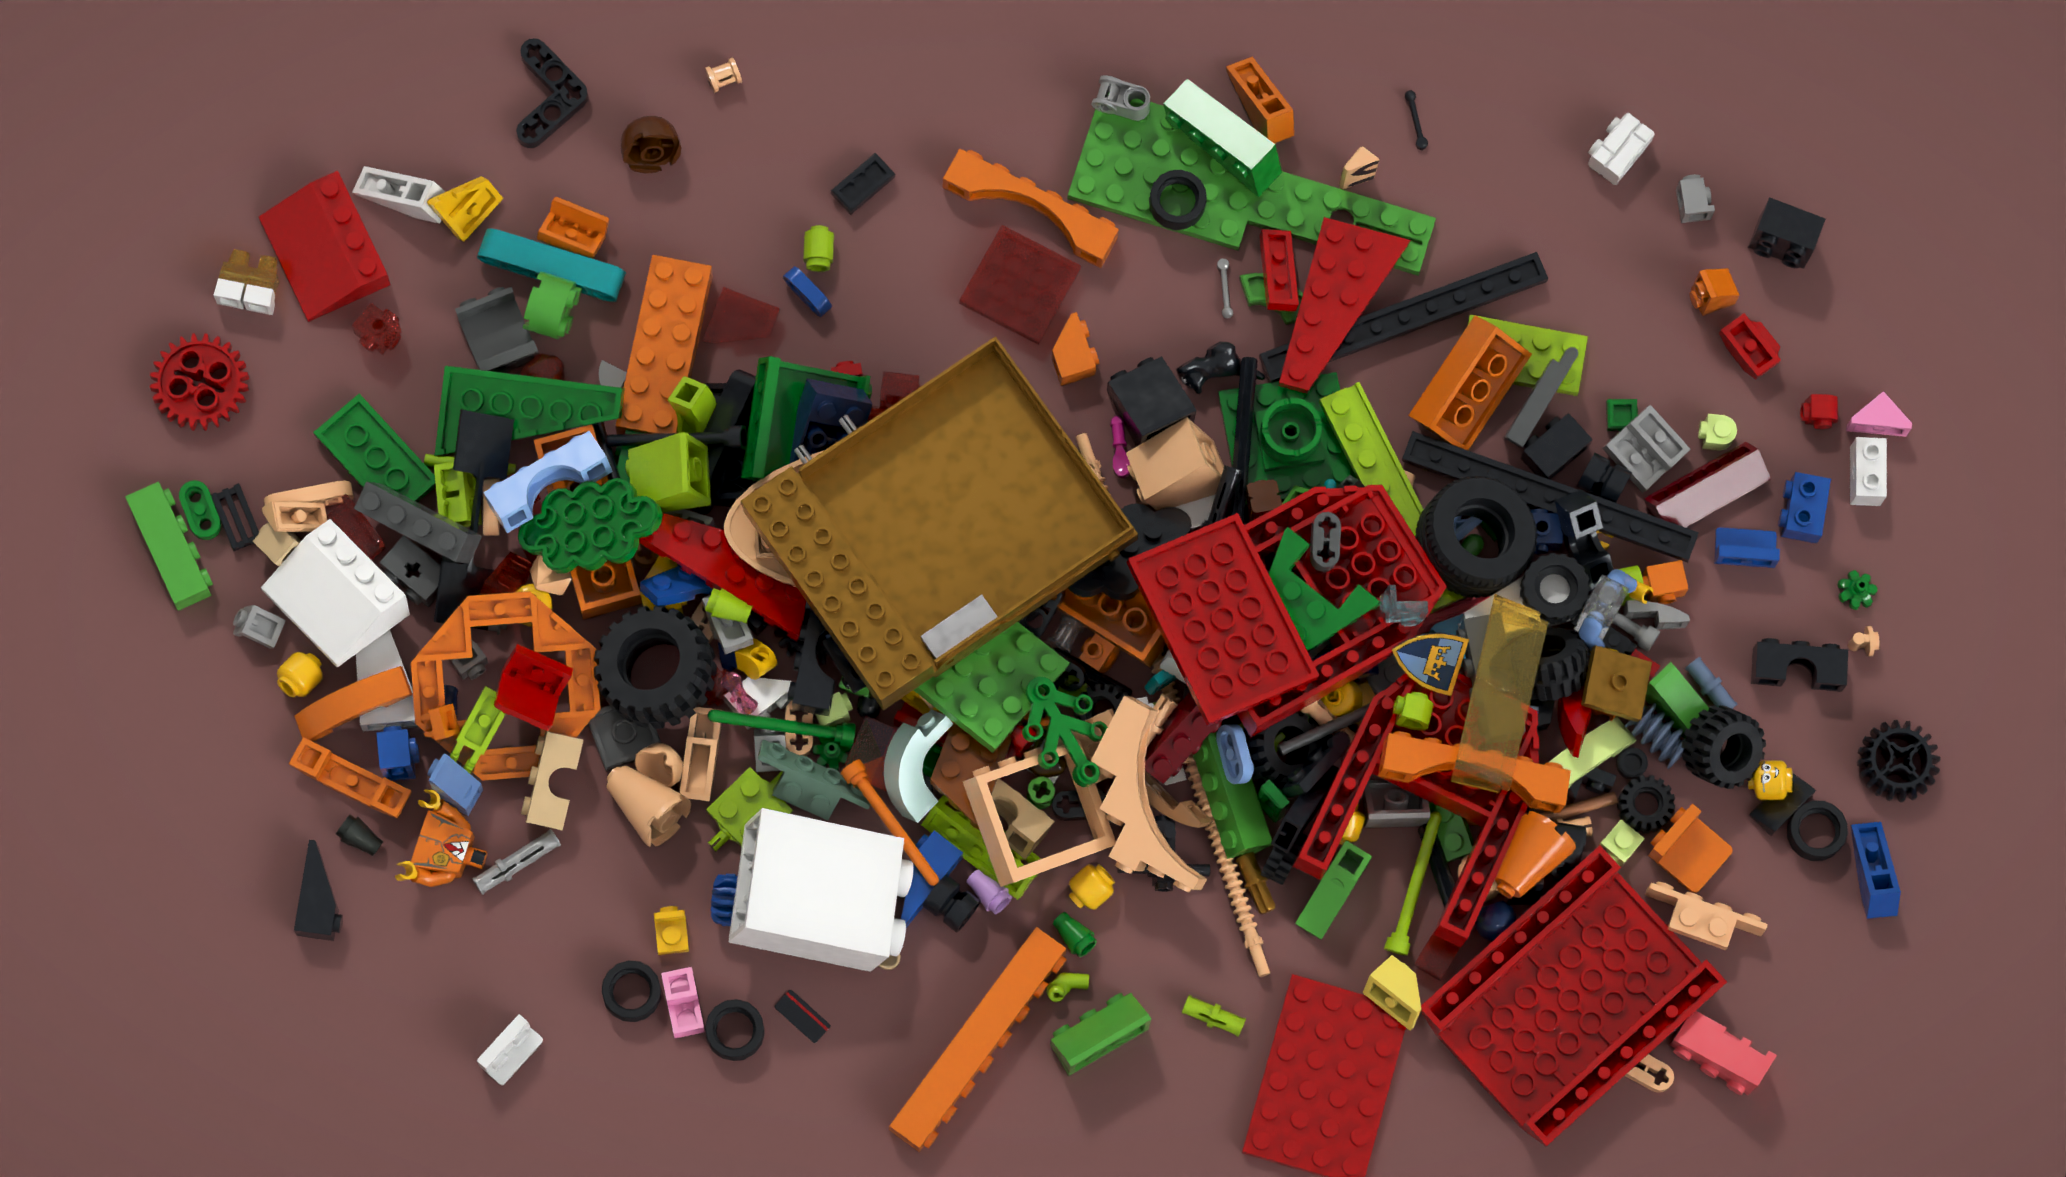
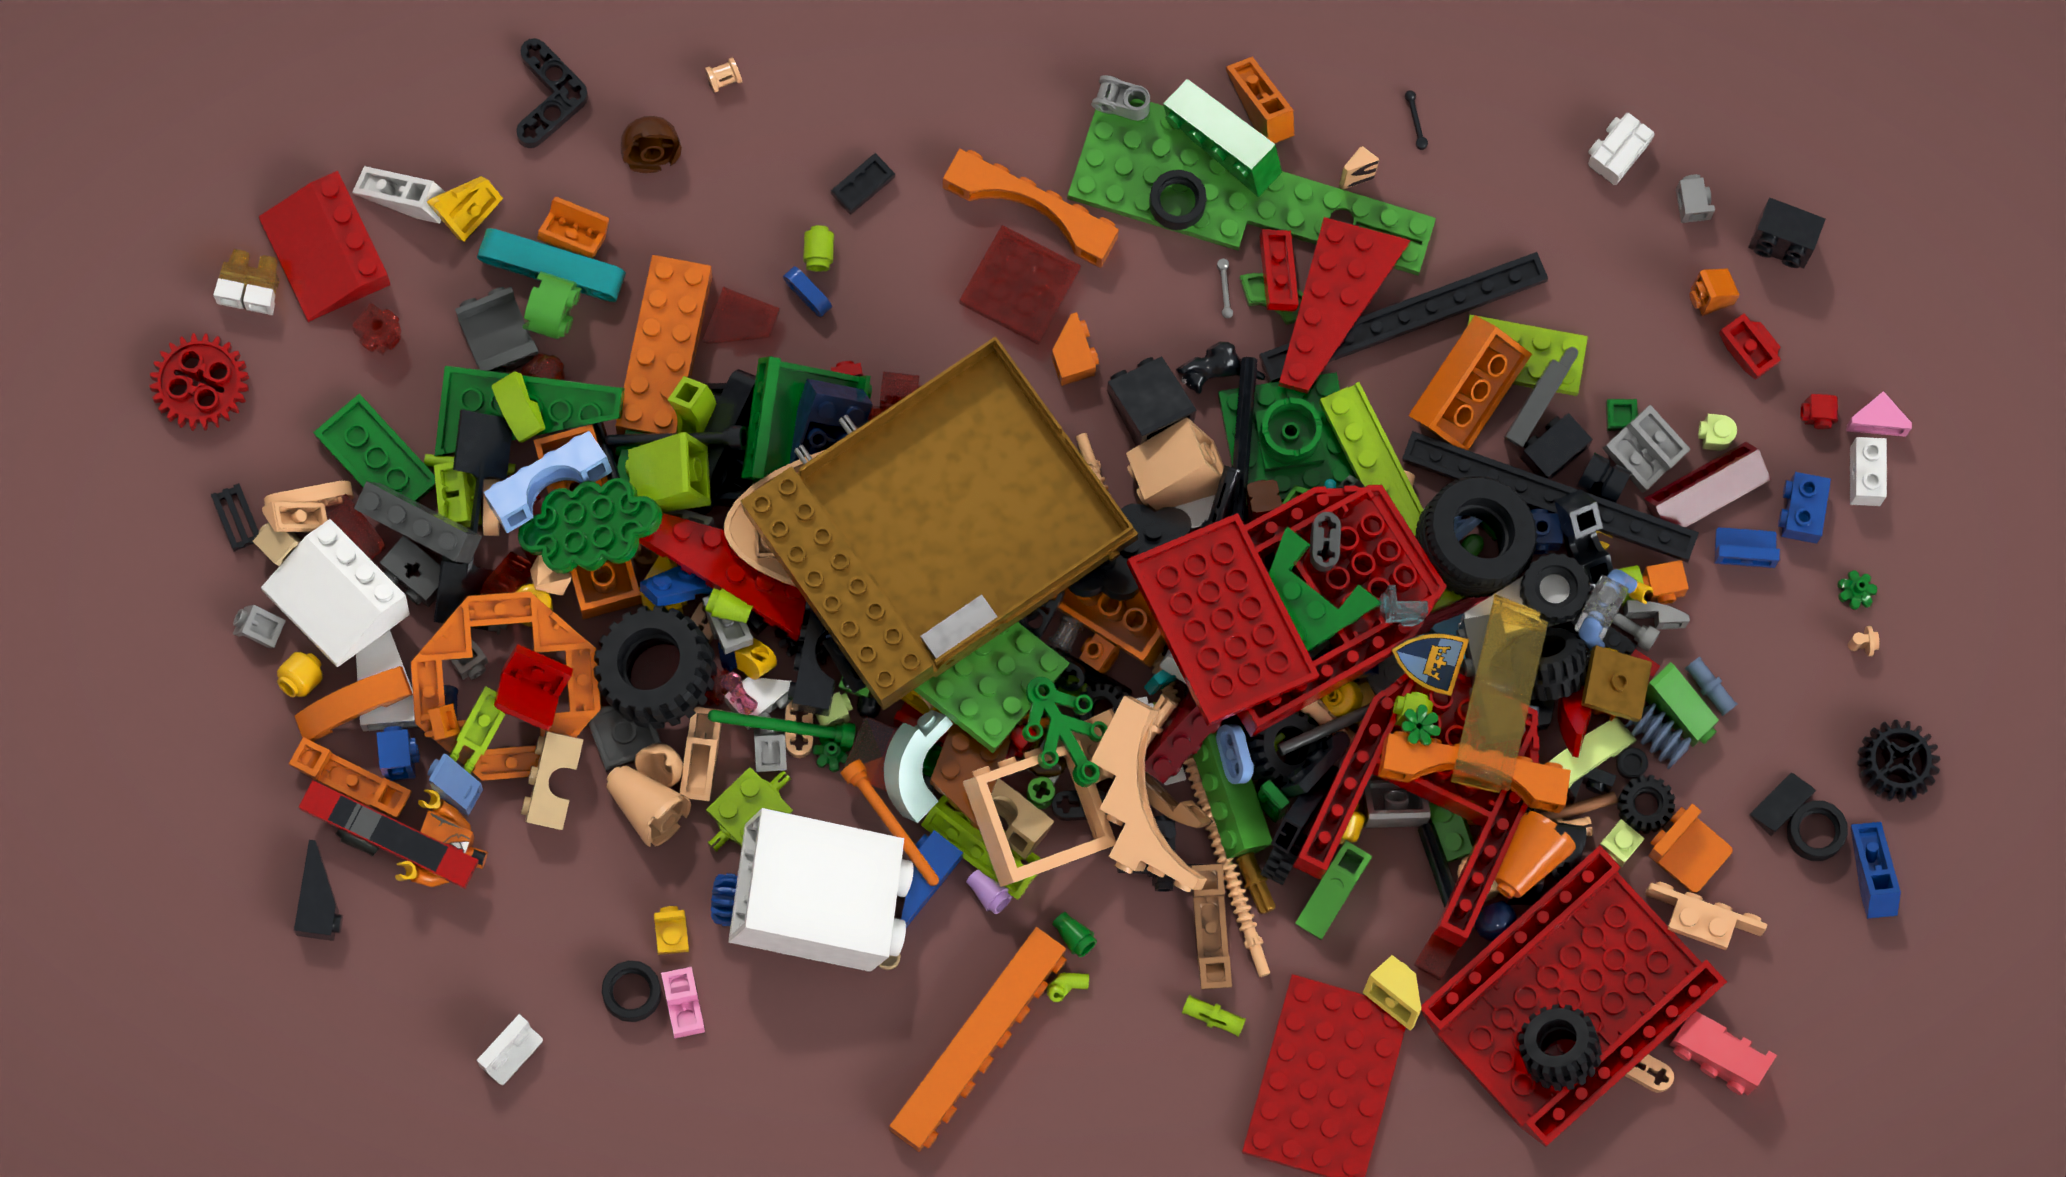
bright green brick [125,481,213,611] -> none
green plate [179,480,221,540] -> none
light grey pin [472,829,561,895] -> none
light grey tile [599,360,627,388] -> none
black tyre [705,999,765,1061] -> none
sand green bracket [757,740,871,821] -> none
black sticker [775,990,831,1043] -> none
black wheel [923,875,981,933] -> none
bright green slope [1050,993,1152,1076] -> none
yellow head [1069,864,1115,910] -> none
dark pink piece [1110,416,1130,478] -> none
lime piece [1384,811,1442,956] -> none
black tyre [1681,705,1766,789] -> none
yellow head [1748,760,1793,800] -> none
black arch [1751,638,1849,692] -> none
none -> tile [298,780,479,889]
none -> lime slope [491,371,546,443]
none -> medium nougat slope [1191,864,1232,990]
none -> green plant [1401,704,1441,745]
none -> black tyre [1518,1004,1602,1091]

